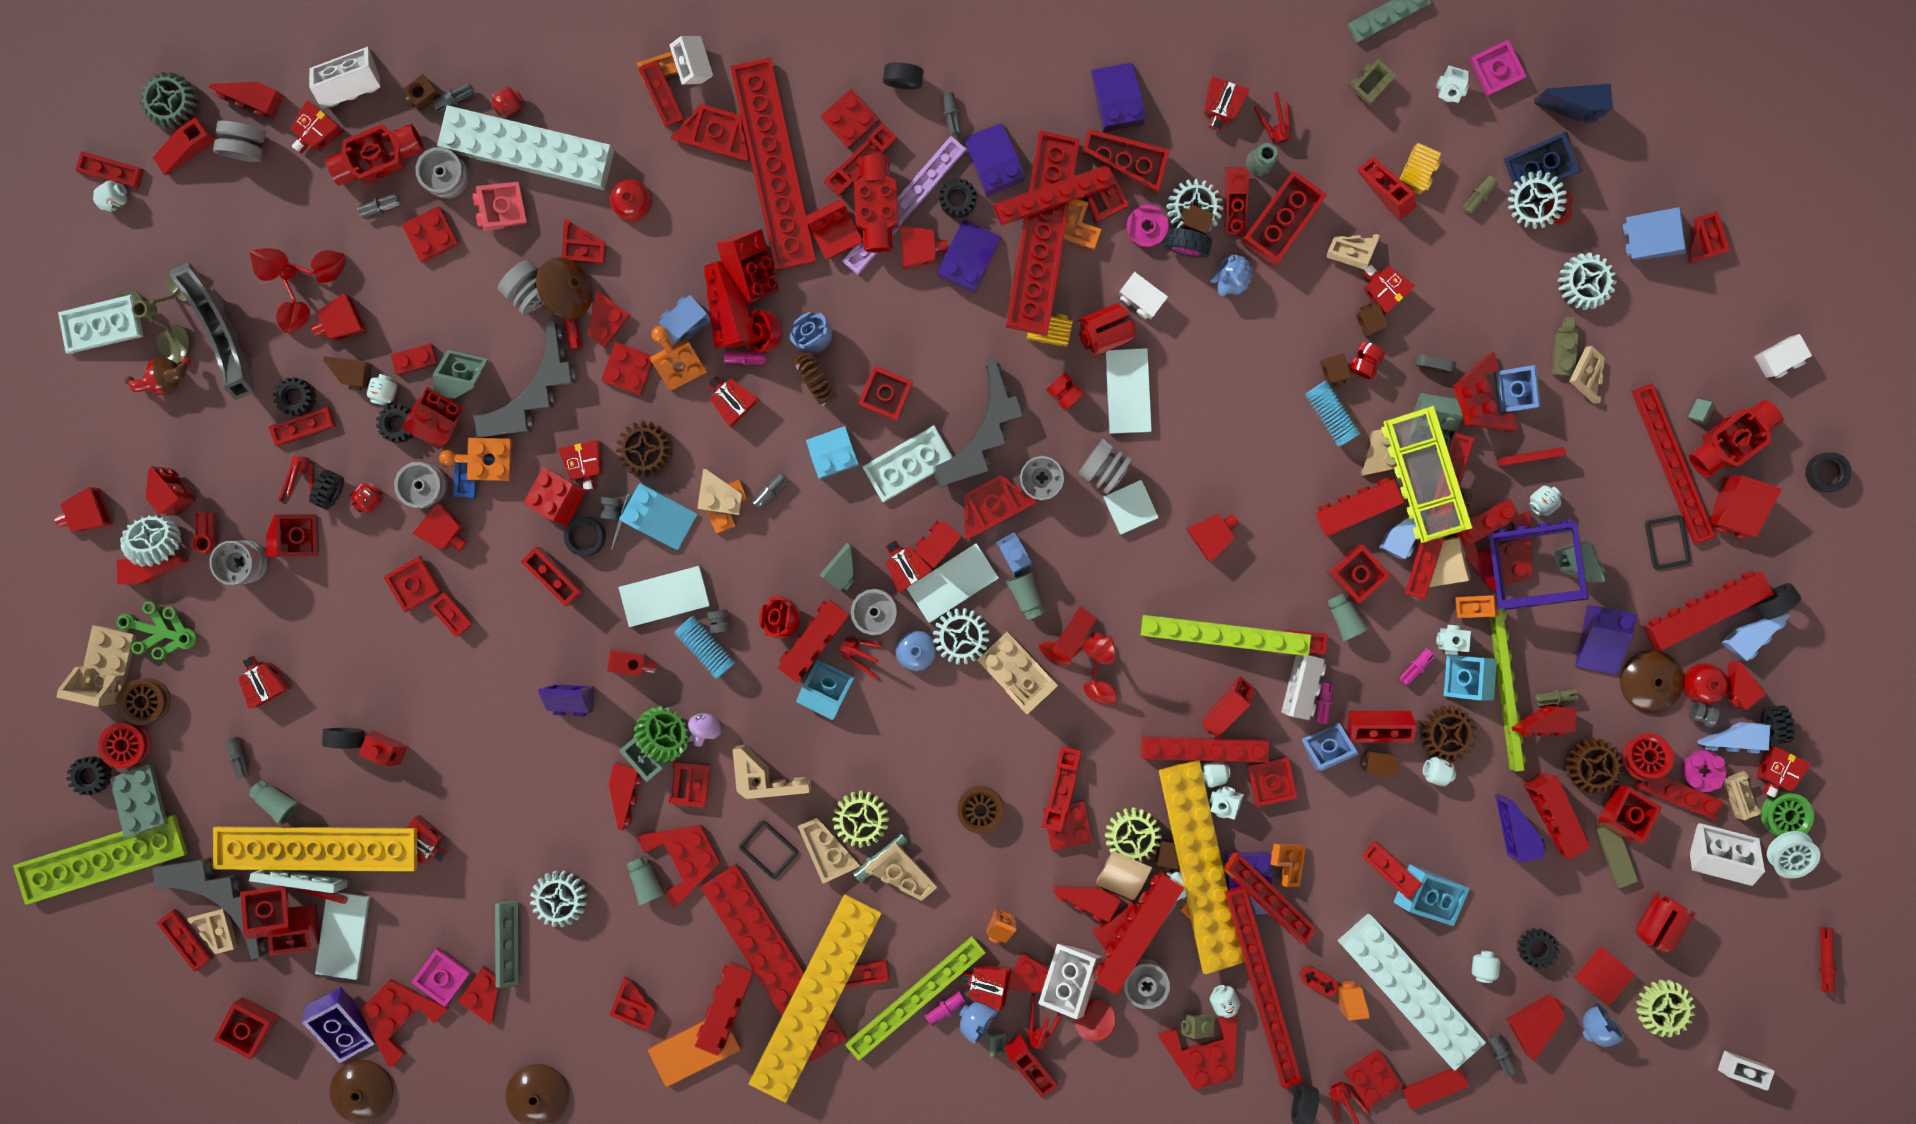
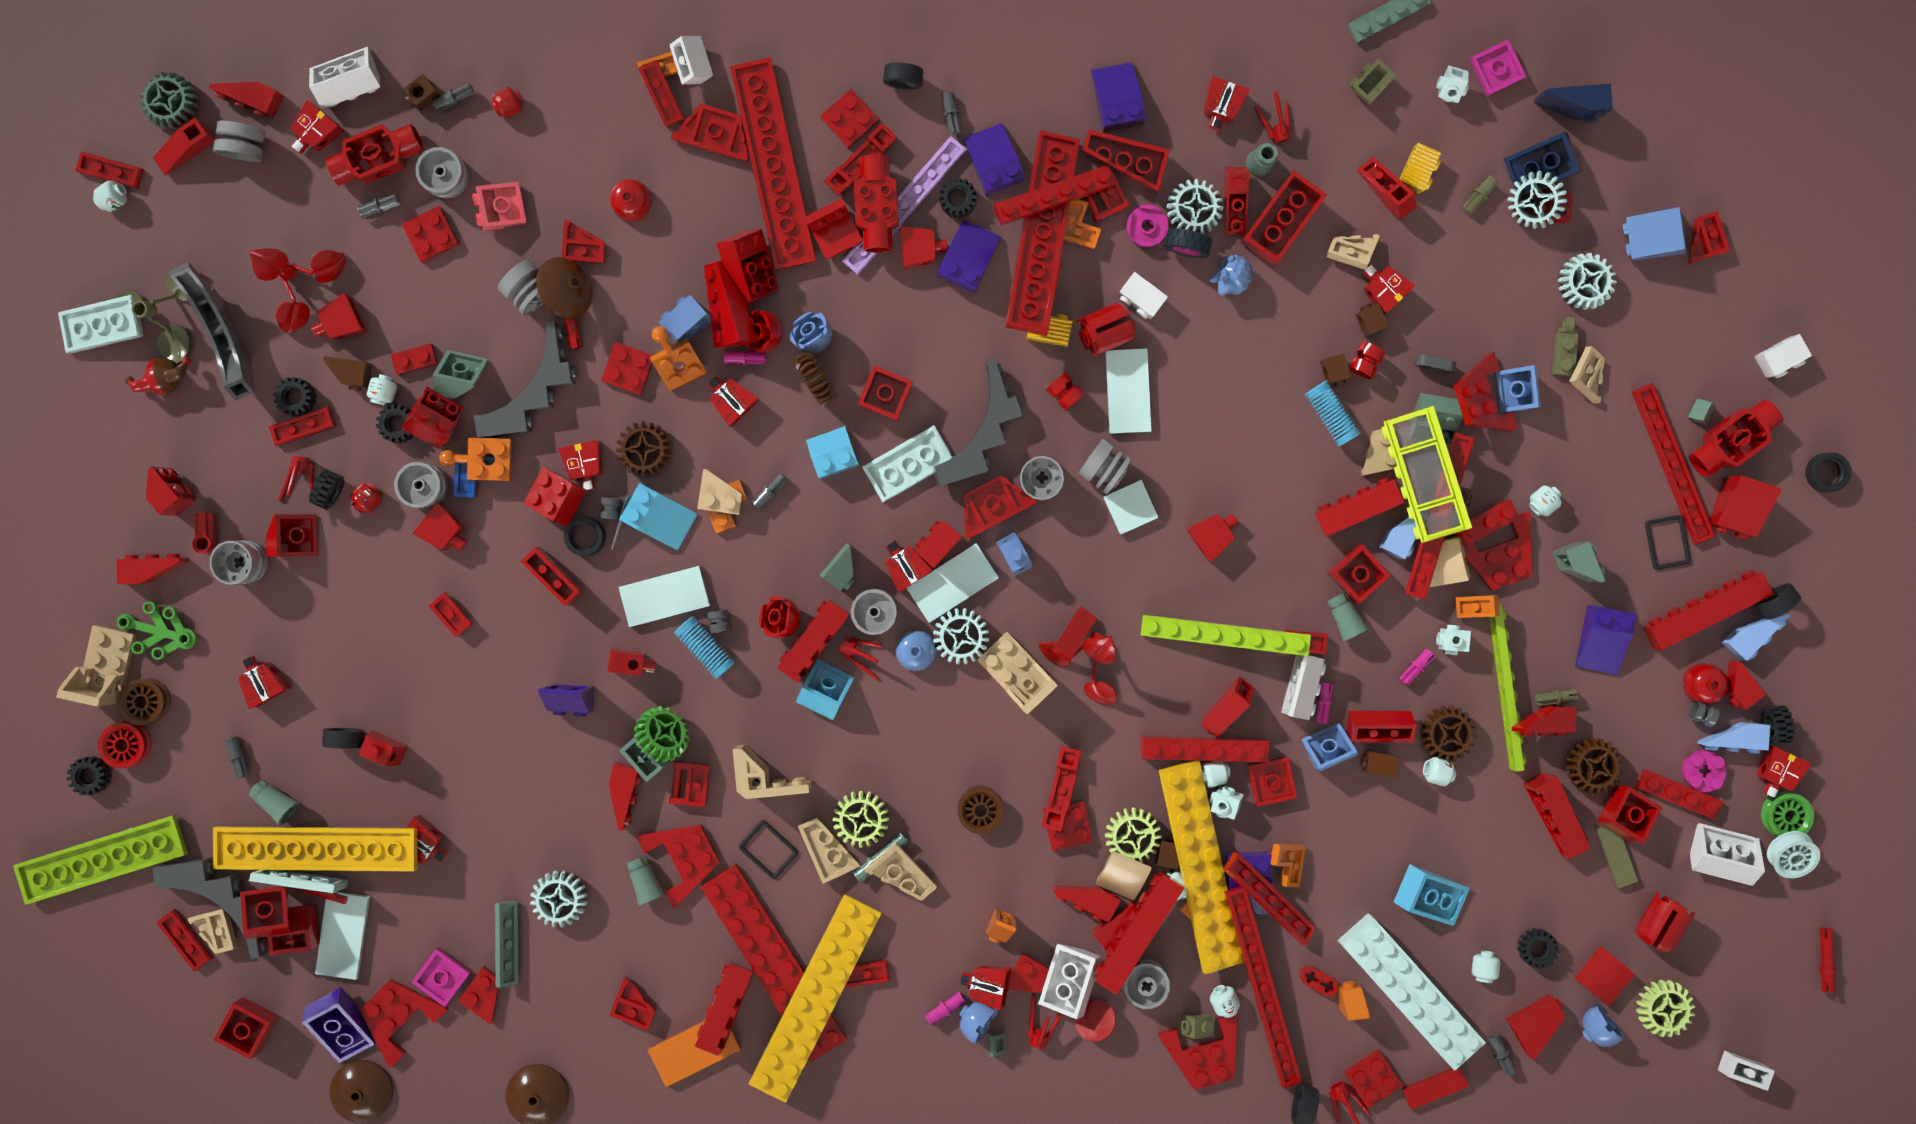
red torso [55,487,113,532] -> none
sand green plate [110,764,168,838] -> none
light aqua gear [120,514,182,567] -> none
red plate [384,556,442,613] -> none
light aqua brick [437,105,615,191] -> none
red wing [588,290,631,348] -> none
lavender piece [688,713,722,746] -> none
lime plate [845,936,986,1061] -> none
red slope [1003,1034,1058,1098] -> none
sand green plant [1005,571,1045,620] -> none
reddish brown brick [1179,204,1214,234] -> none
red tile [1361,841,1423,900] -> none
medium azure slope [1444,655,1497,700] -> none
dark purple window [1489,520,1589,611] -> none
dark purple slope [1495,794,1546,863] -> none
red tile [1497,447,1566,466] -> none
reddish brown dish [1620,650,1684,713] -> none
red wheel [1622,733,1674,782] -> none
tan hinge [1723,771,1761,820] -> none

